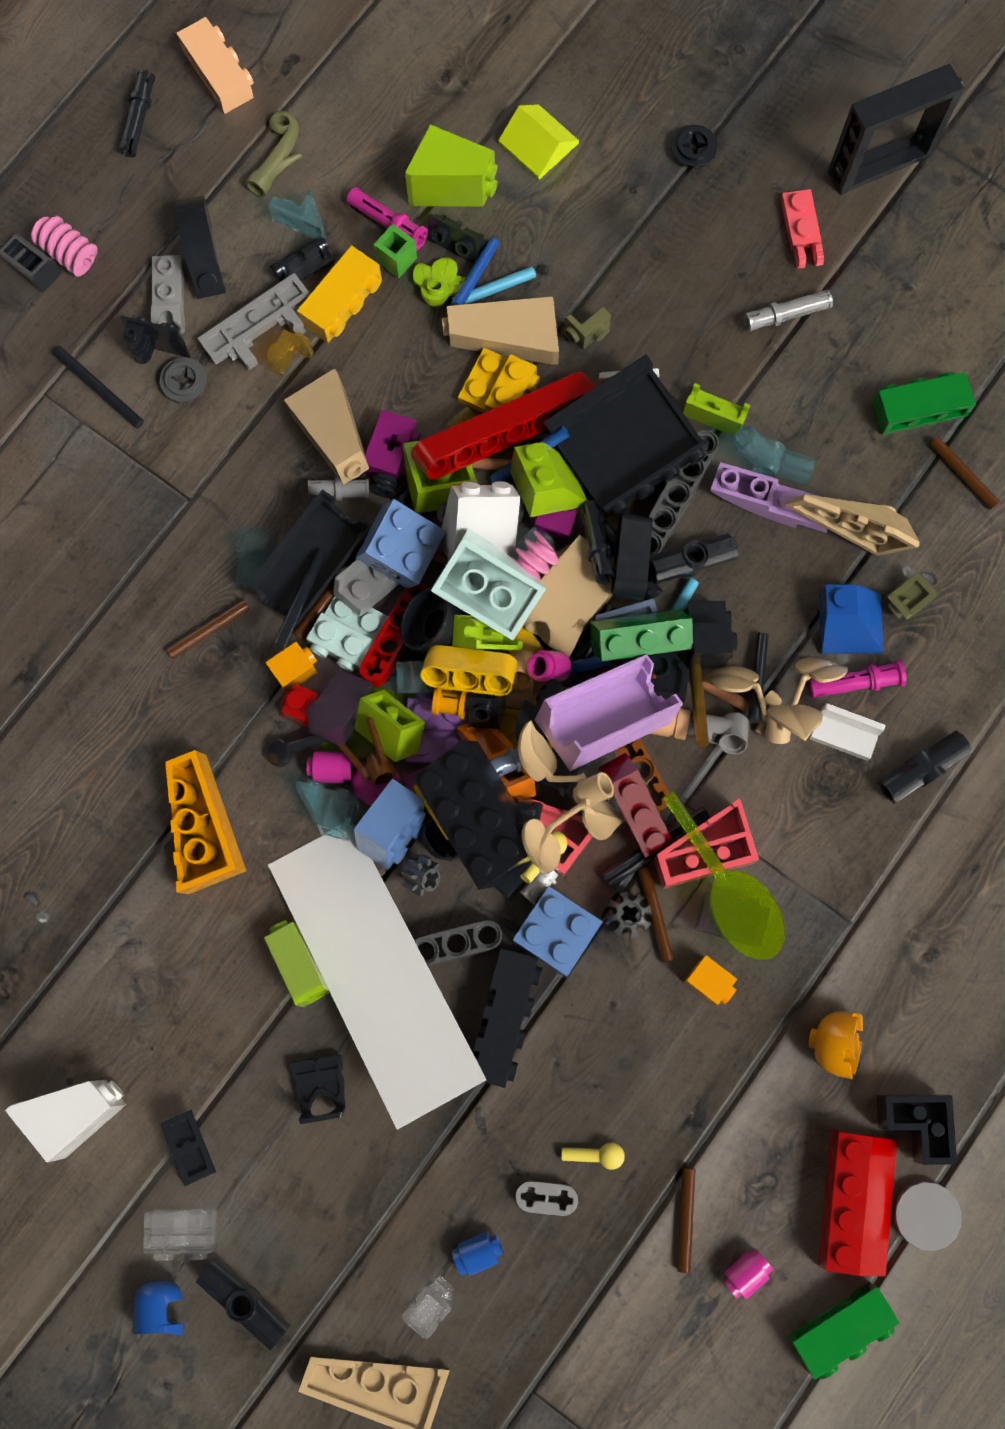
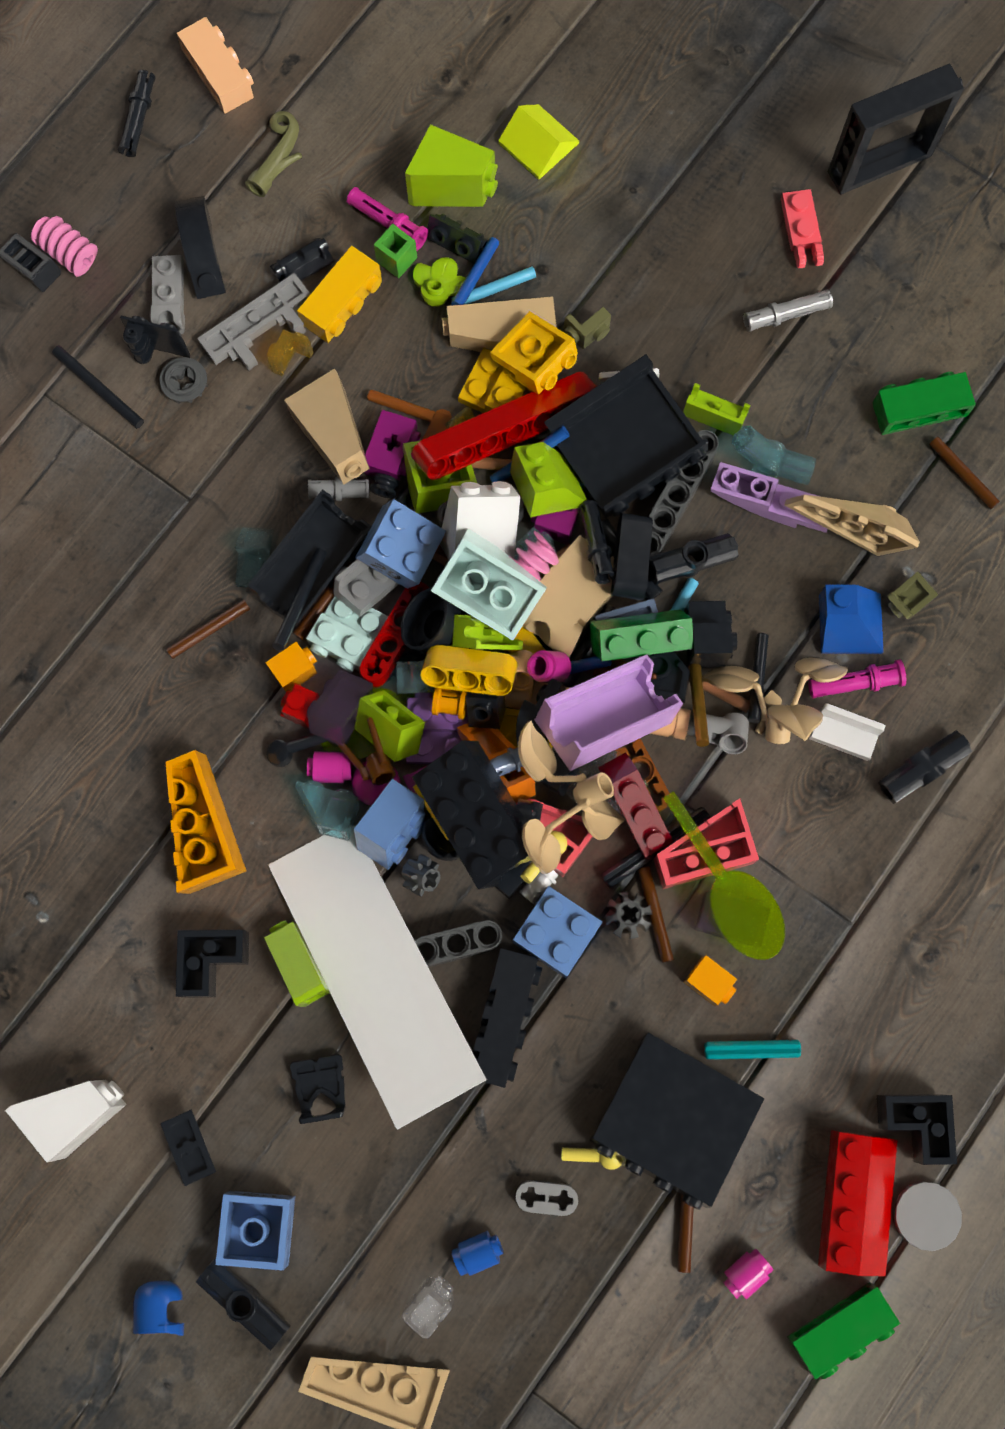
clear brick [143,1208,217,1261] -> none
clear light blue slope [268,190,326,240] -> none
black gear [671,125,718,169] -> none
light orange cylinder [809,1011,863,1079] -> none
none -> black brick [176,930,249,998]
none -> medium blue brick [215,1191,295,1270]
none -> dark orange piece [367,390,452,440]
none -> yellow plate [490,311,578,395]
none -> black panel [589,1032,765,1210]
none -> teal axle [704,1040,801,1059]

